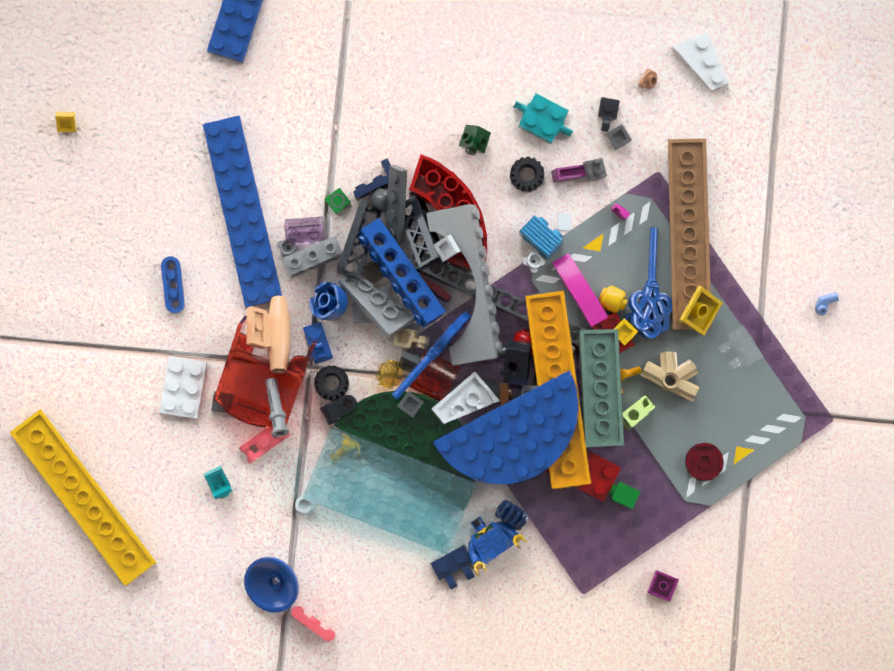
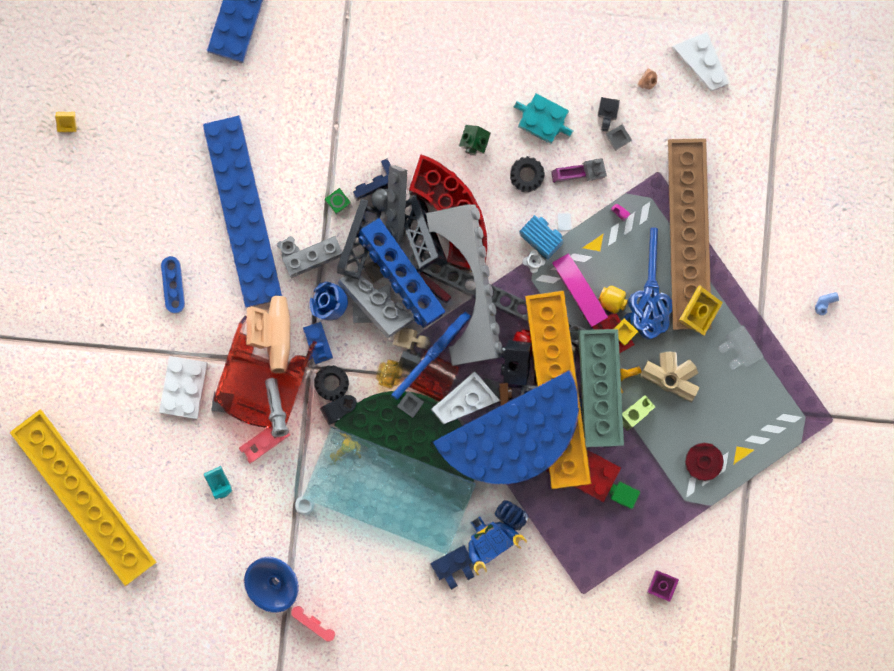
clear purple bracket [284,216,324,244] -> none
white plate [433,235,460,262] -> none

